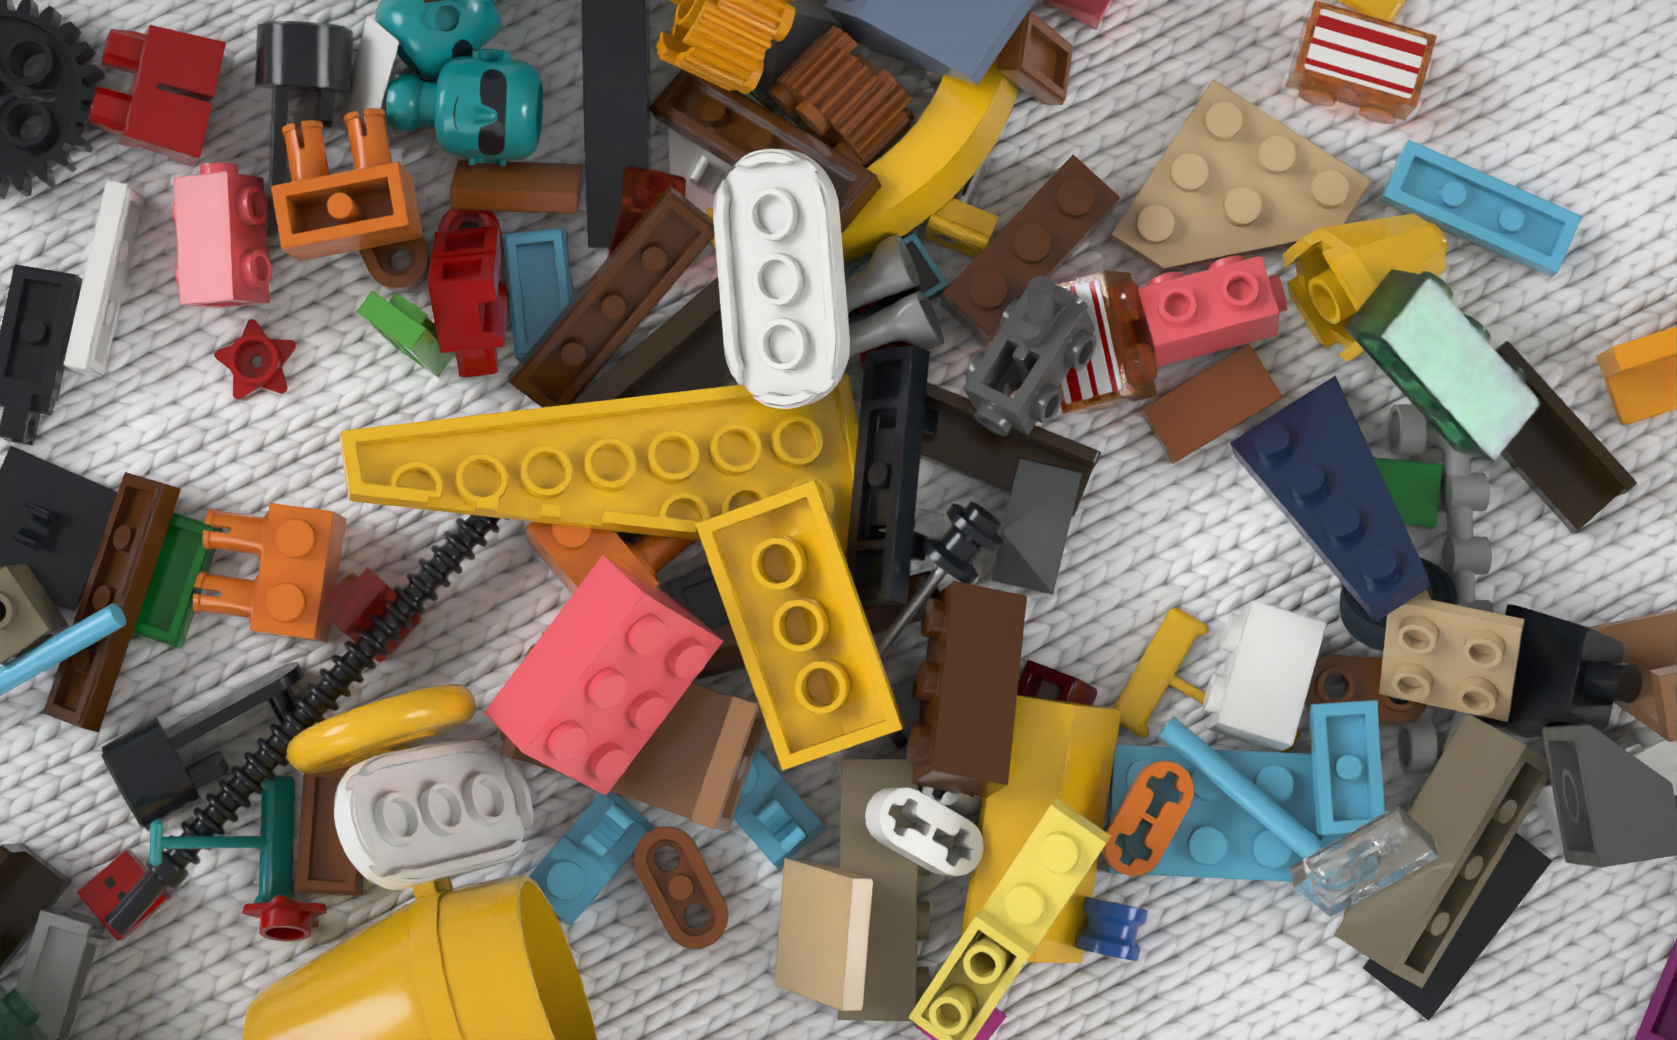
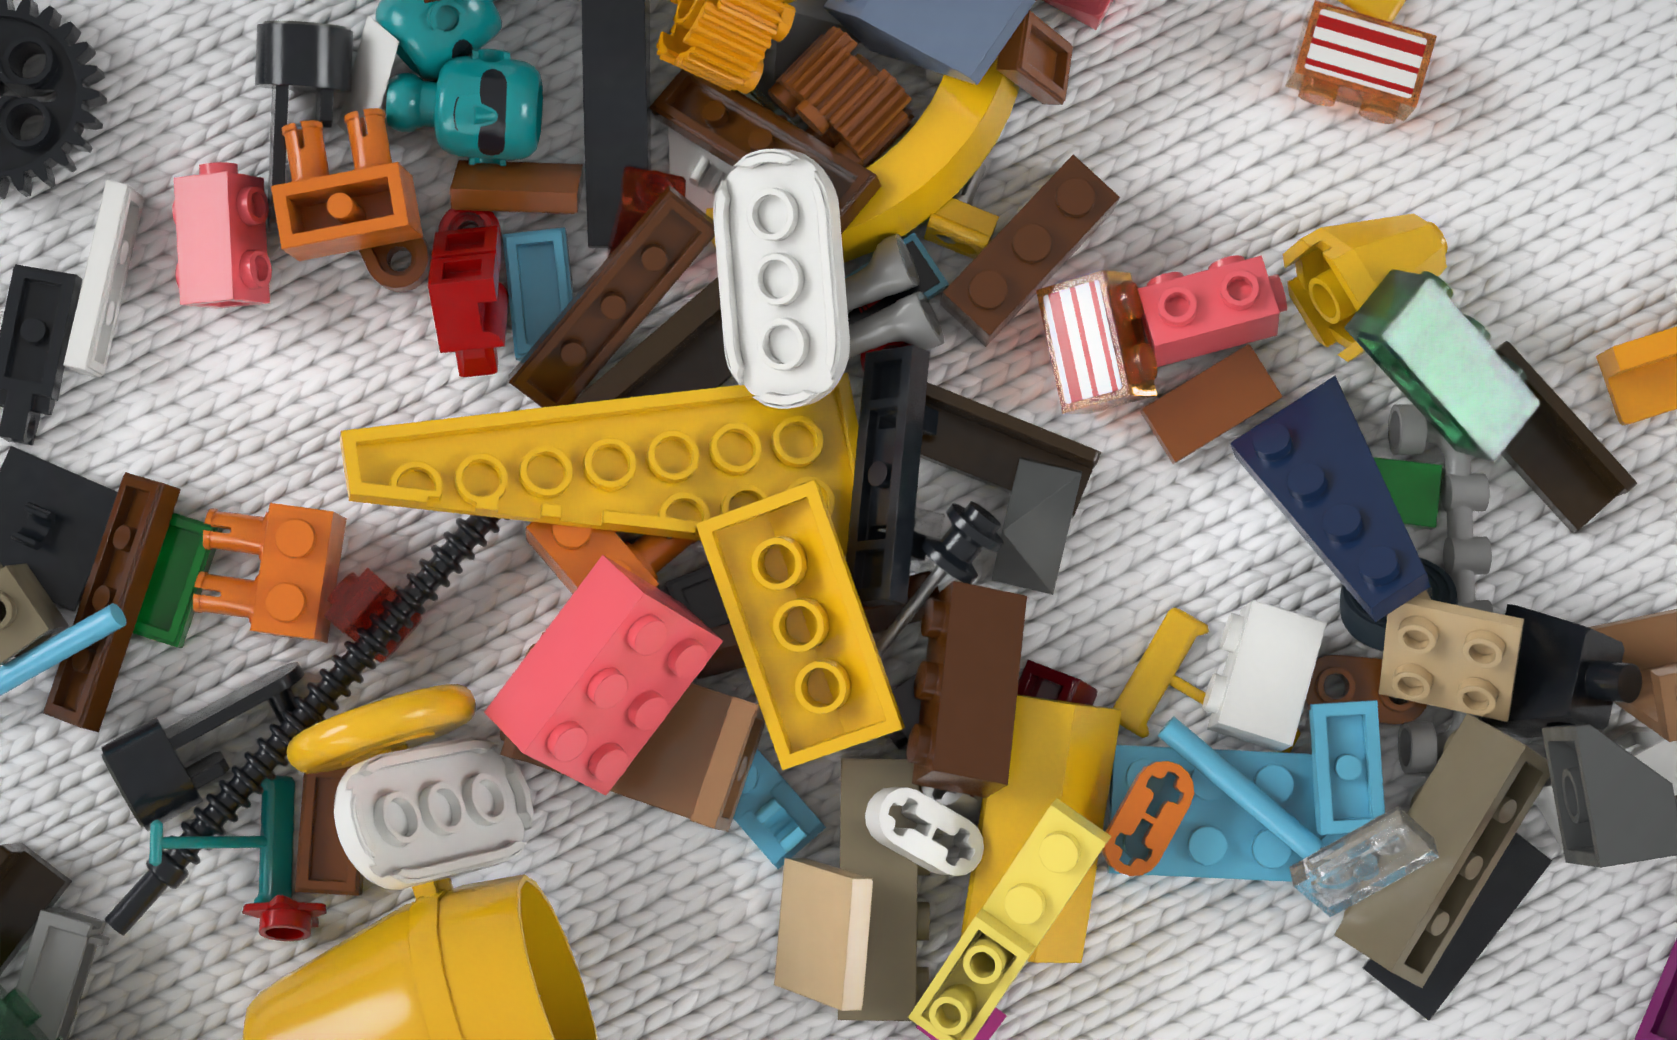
red tile [77,850,172,941] -> none
red hips [87,25,226,166] -> none
red plate [214,319,296,399] -> none
bright green plate [357,291,453,377] -> none
medium azure plate [528,791,656,926] -> none
dark orange plate [634,826,729,949] -> none
dark grey brick [963,276,1096,436] -> none
blue wheel [1075,896,1149,961] -> none
tan plate [1109,79,1371,273] -> none
medium azure plate [1379,139,1582,277] -> none

